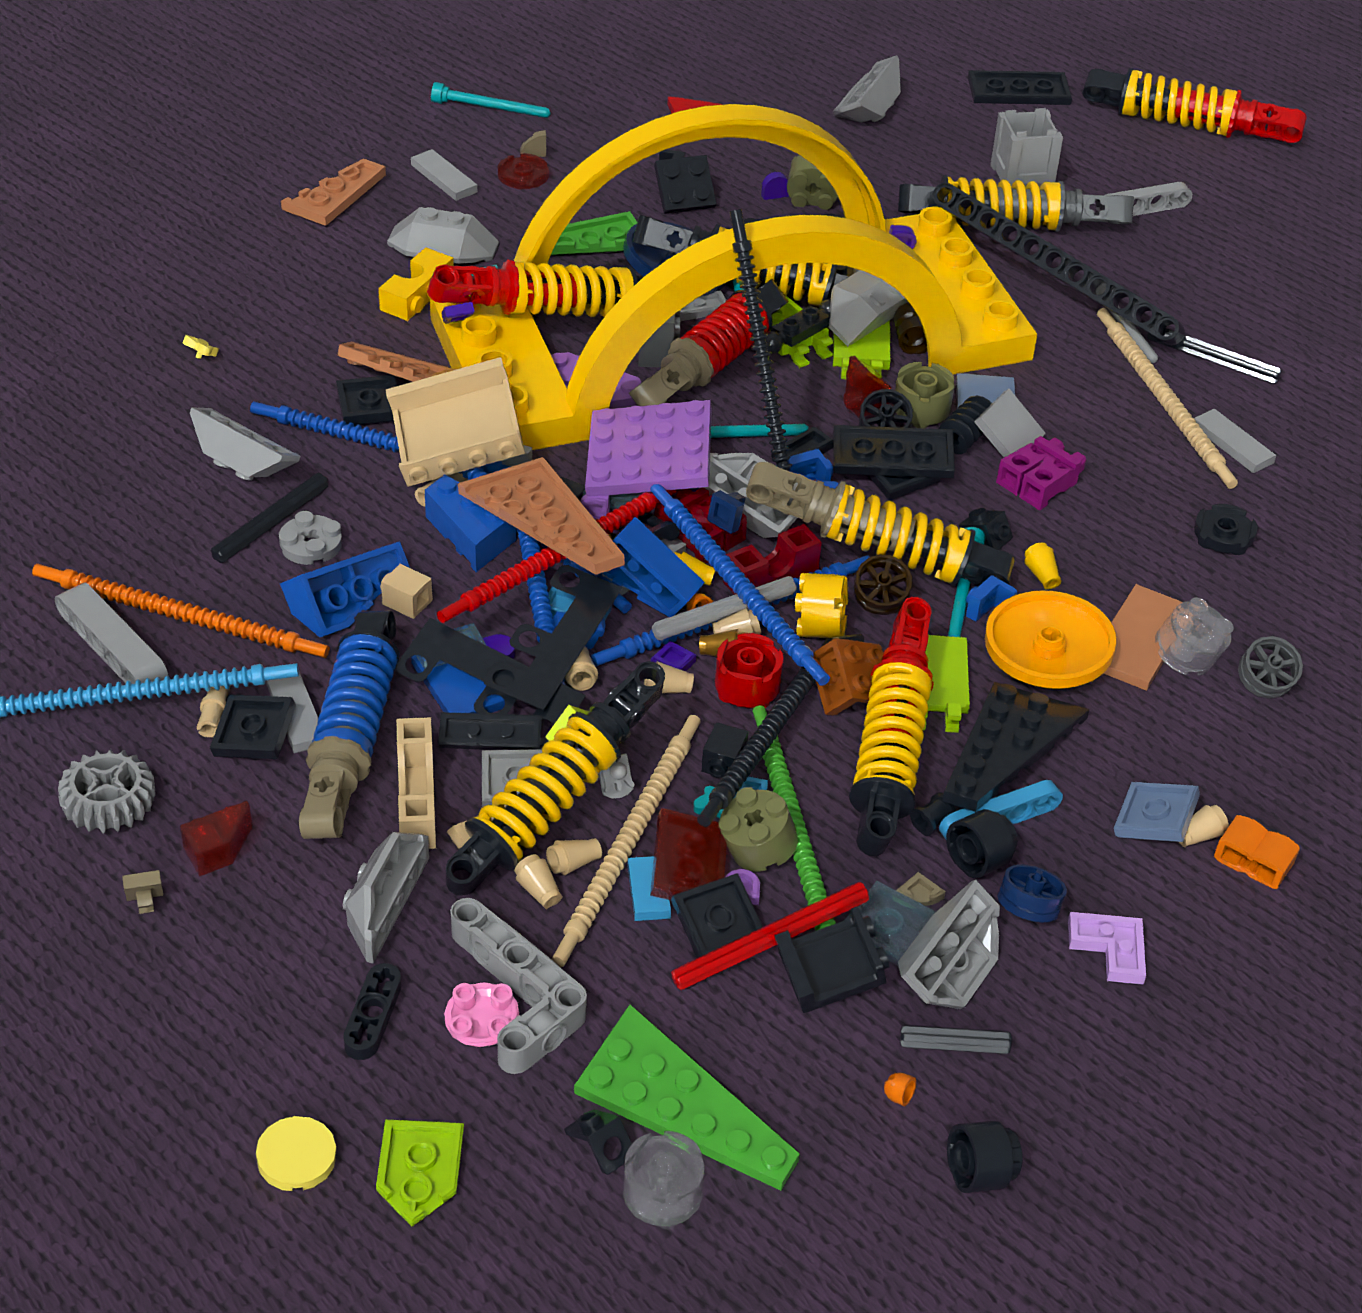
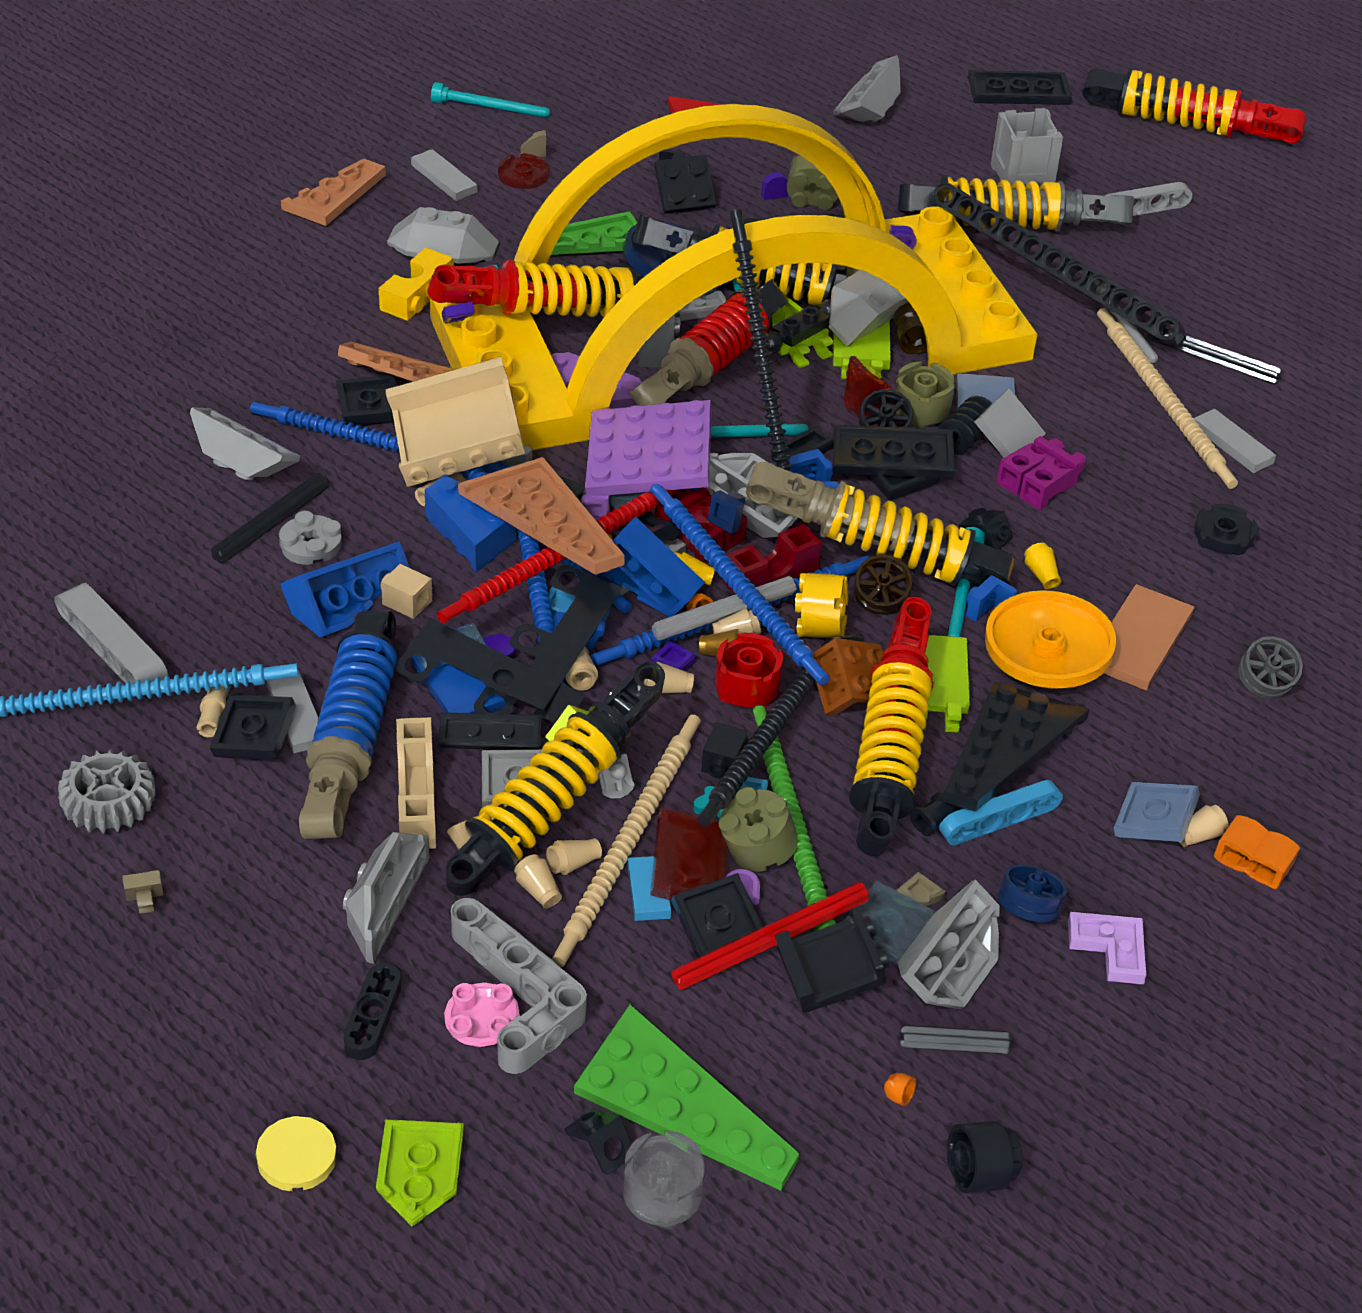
orange hose [32,564,330,658] -> none
clear red slope [180,801,252,877] -> none
light yellow piece [182,335,219,359] -> none
black piece [946,809,1018,878] -> none
clear brick [1155,597,1234,675] -> none

